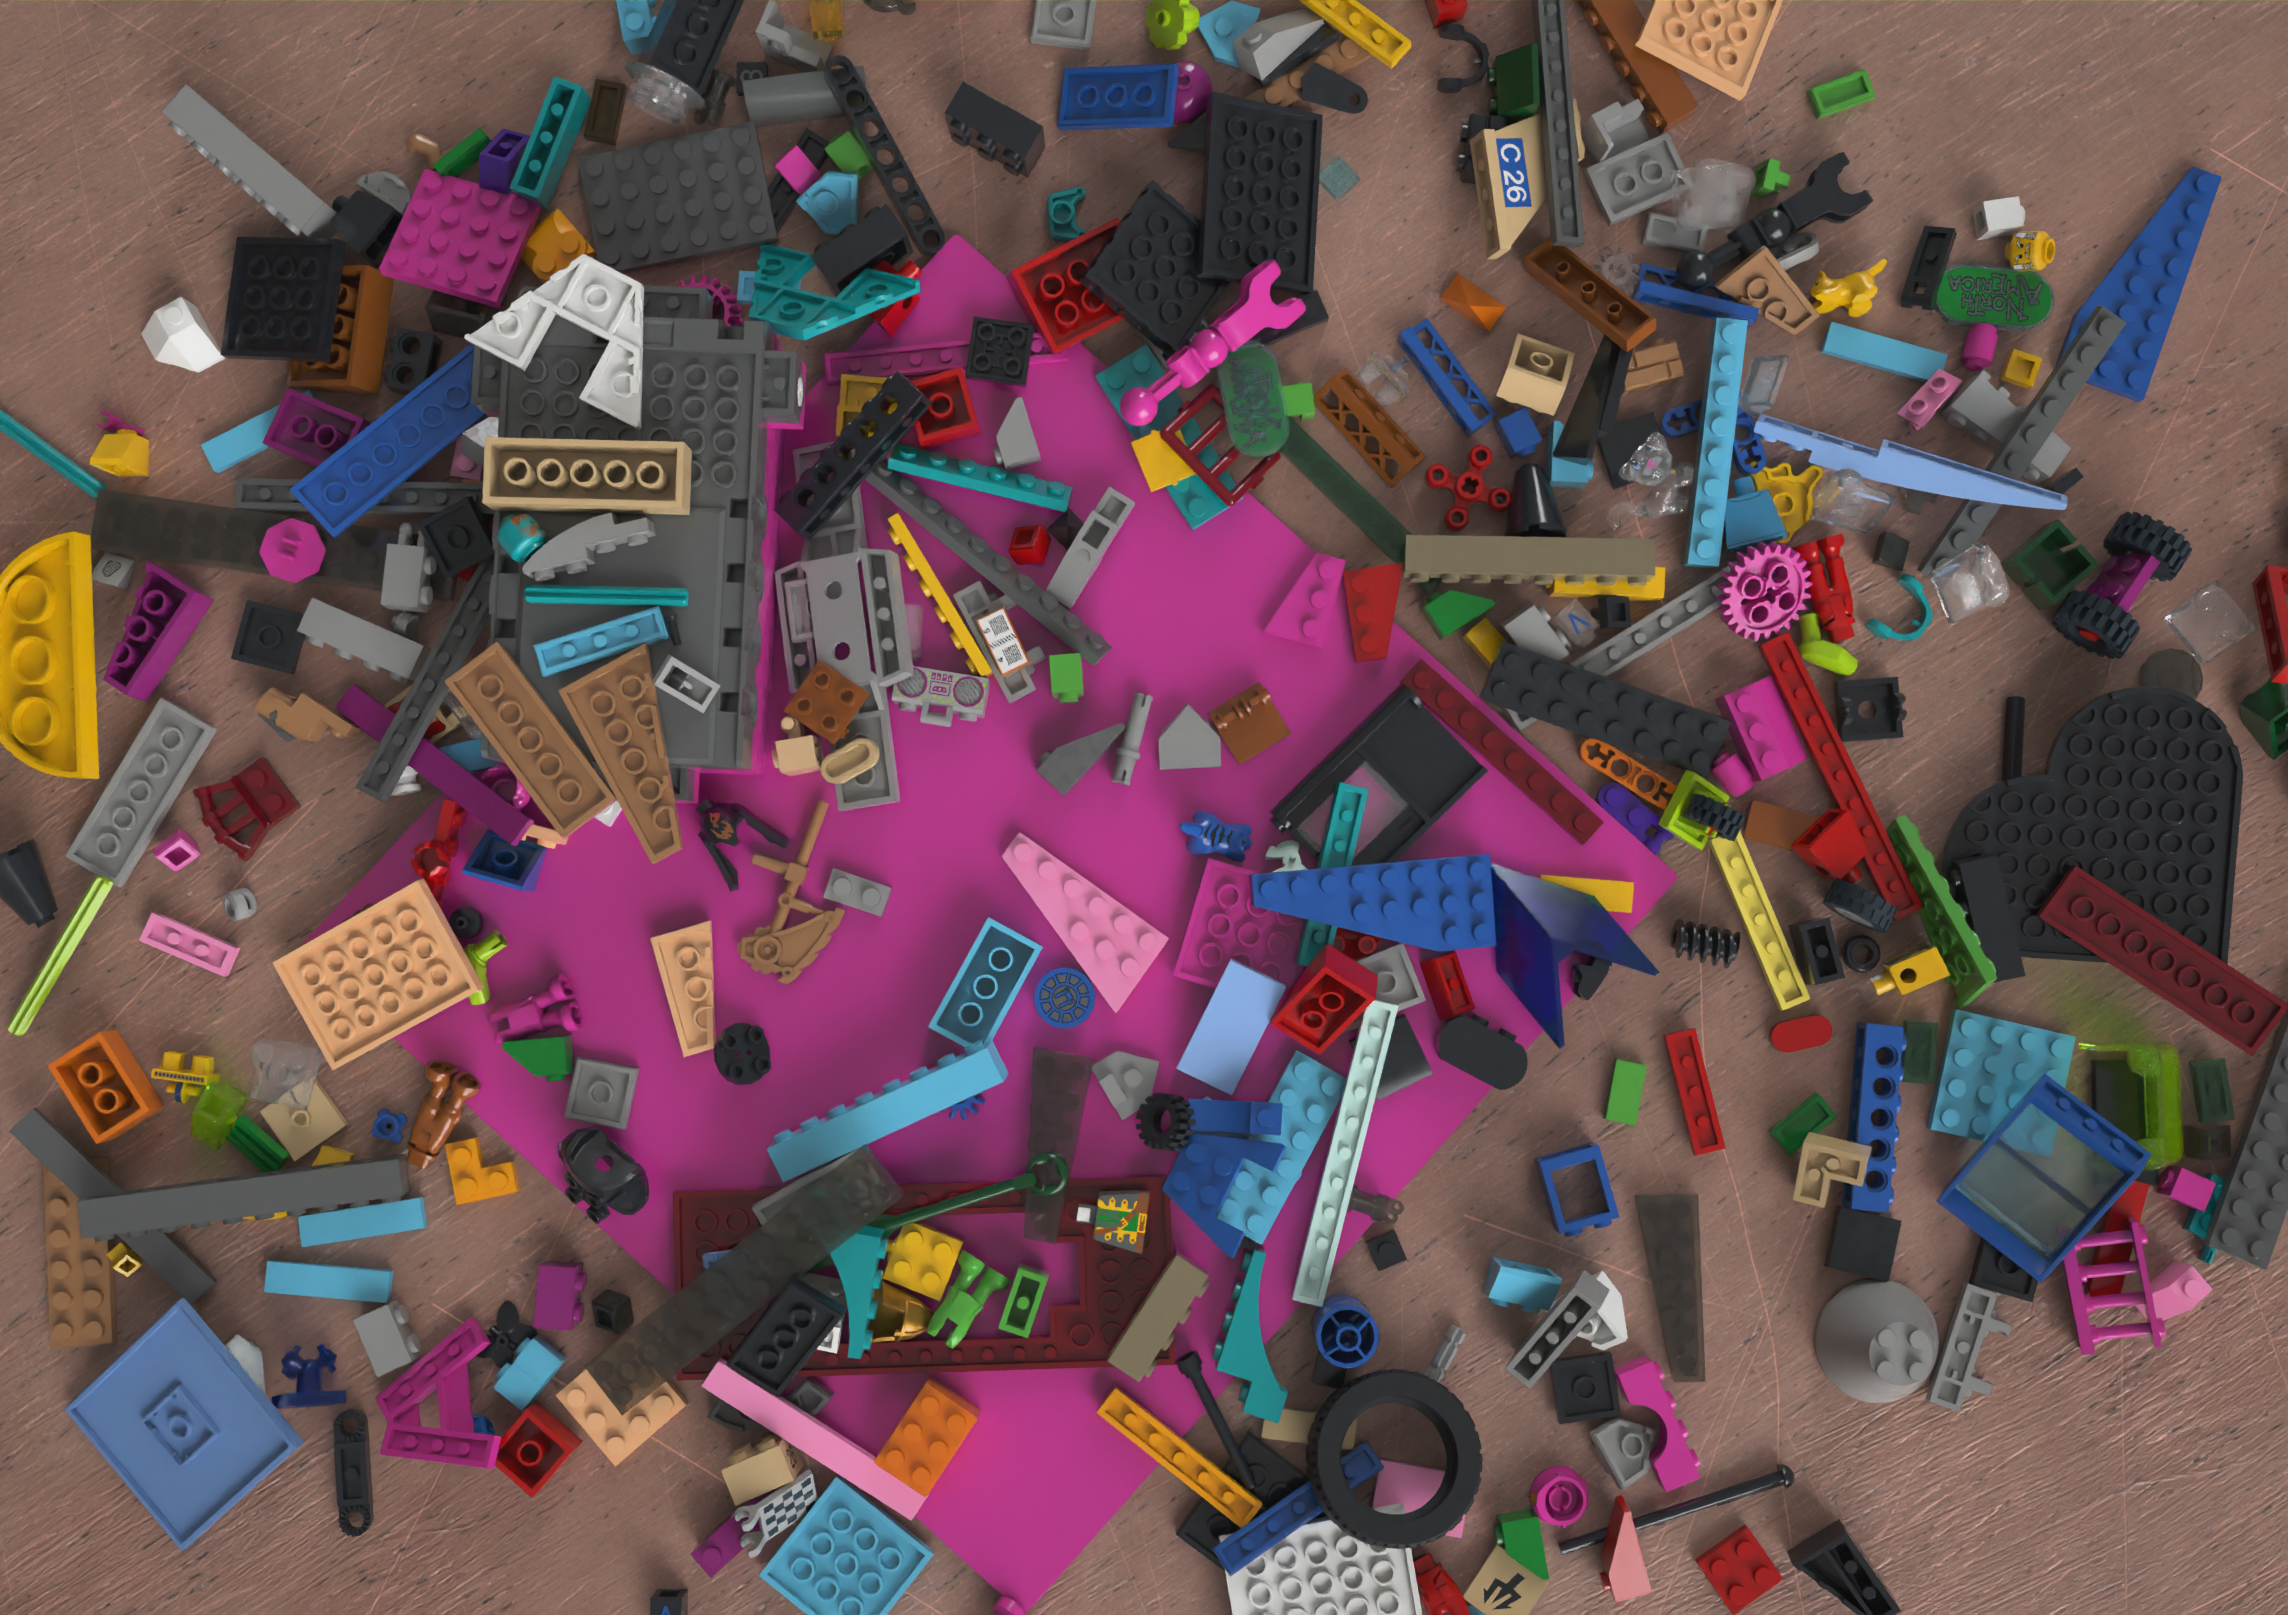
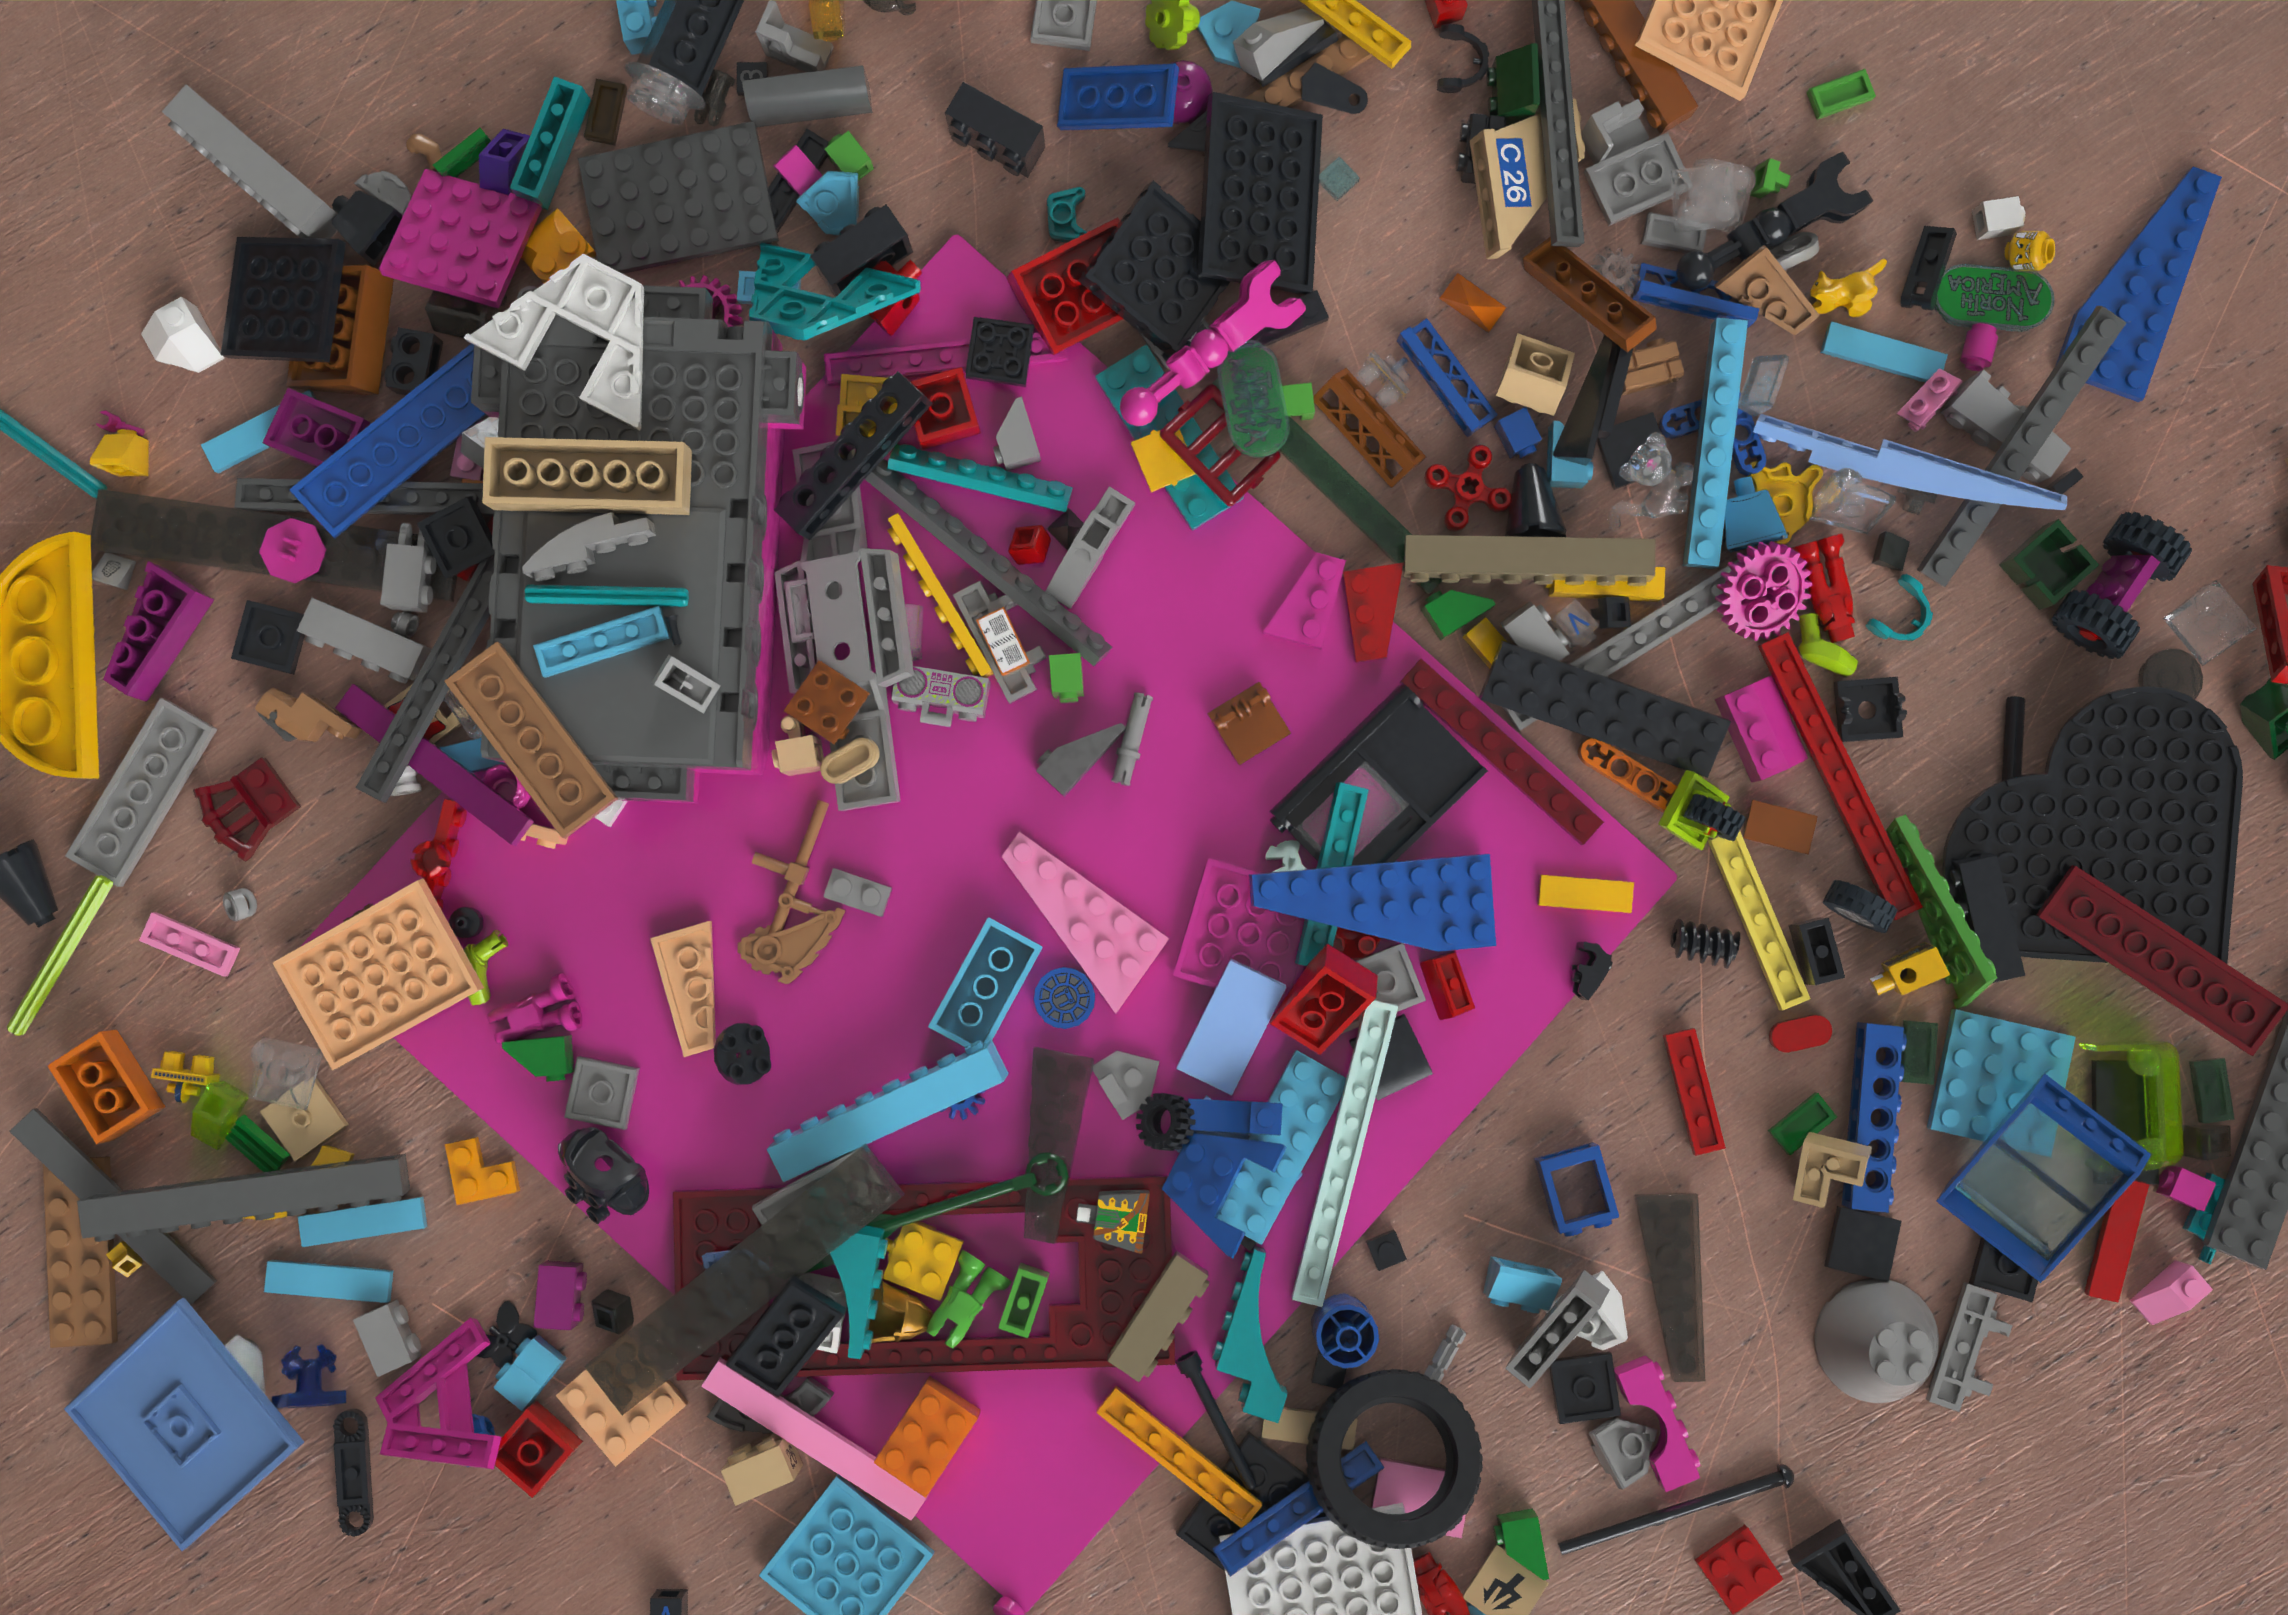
dark pink brick [153,829,201,872] -> none
blue plate [372,1108,407,1143] -> none
dark orange piece [406,1060,482,1169] -> none
blue slope [462,829,547,891] -> none
teal head [497,514,548,562] -> none
medium nougat wing [558,643,683,864] -> none
magenta slope [691,1489,775,1578] -> none
black piece [695,797,790,892] -> none
light grey flag [734,1469,817,1558] -> none
black beam [824,55,945,256] -> none
light grey slope [1158,703,1221,770] -> none
blue animal [1179,810,1252,862] -> none
clear smoke piece [1347,1184,1404,1224] -> none
black brick [1435,1013,1528,1090] -> none
clear blue windscreen [1491,863,1659,1049] -> none
dark pink hat [1528,1466,1589,1528] -> none
dark purple plate [1596,782,1674,855] -> none
slope [1599,1495,1652,1602] -> none
bright green tile [1603,1058,1647,1126] -> none
dark pink brick [1710,751,1755,798] -> none
red torso [1791,809,1867,884] -> none
black piece [1842,935,1881,973] -> none
clear slope [1929,541,2009,624] -> none
yellow plate [2000,349,2042,389] -> none
dark pink fence [2056,1217,2166,1355] -> none

